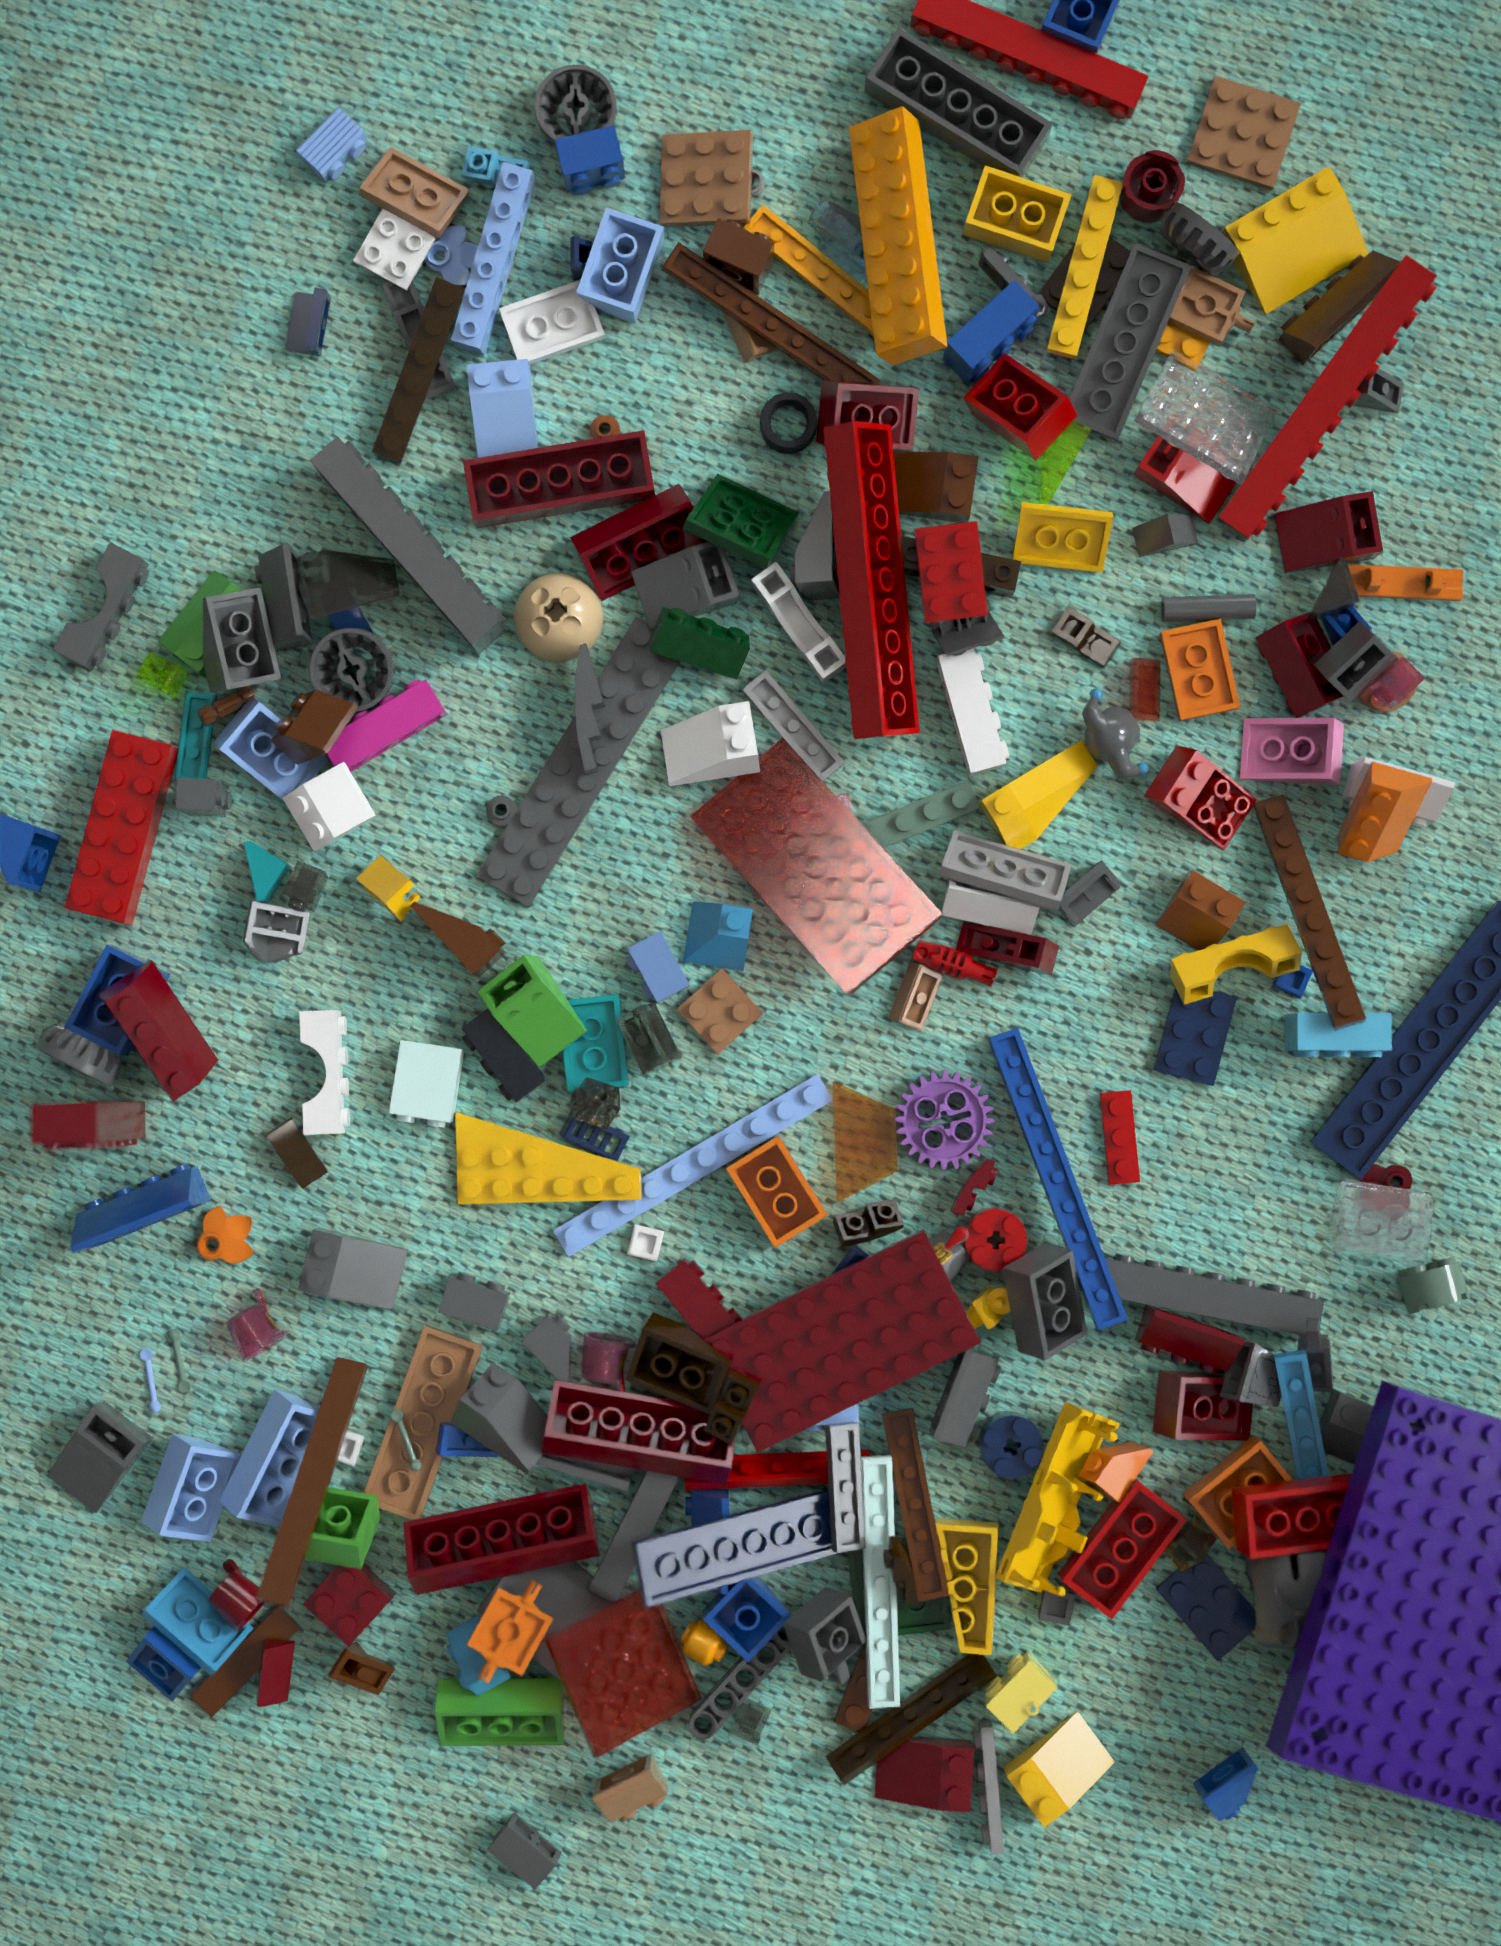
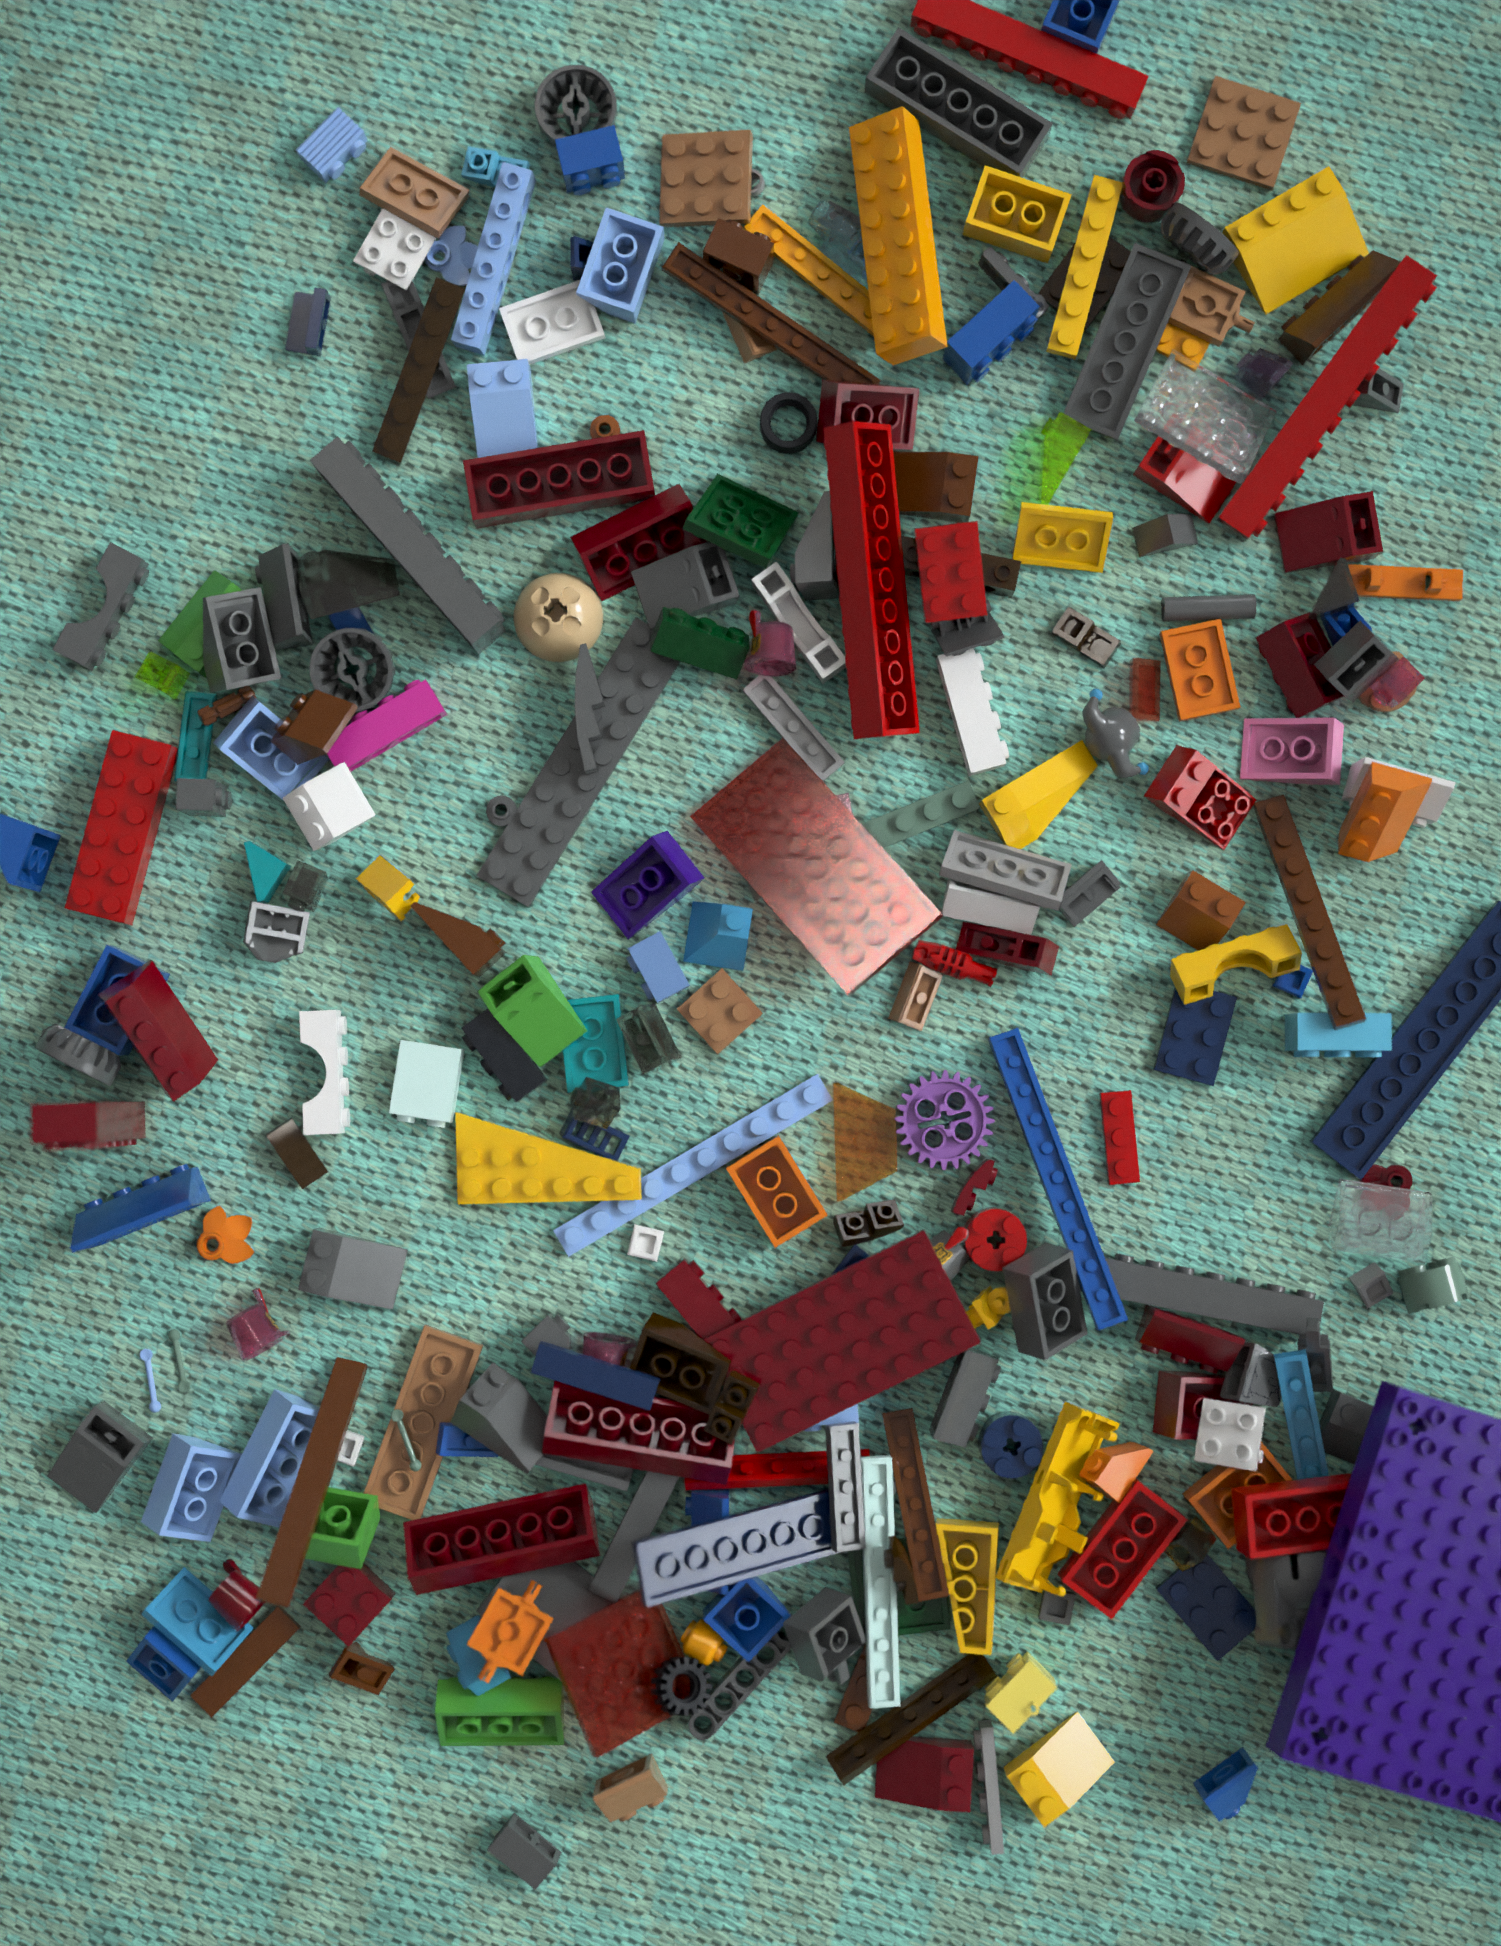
dark red slope [256,1640,295,1707] -> none
dark grey brick [438,1271,511,1331] -> none
white slope [661,701,760,786] -> none
clear smoke panel [730,1698,771,1746] -> none
red brick [963,353,1078,461] -> none
none -> dark blue tile [531,1341,660,1411]
none -> dark purple slope [591,831,705,939]
none -> black tyre [651,1657,712,1716]
none -> clear pink hat [744,610,797,676]
none -> white hinge [1194,1398,1266,1471]
none -> clear purple slope [1234,348,1293,402]
none -> light grey slope [1348,1262,1393,1309]

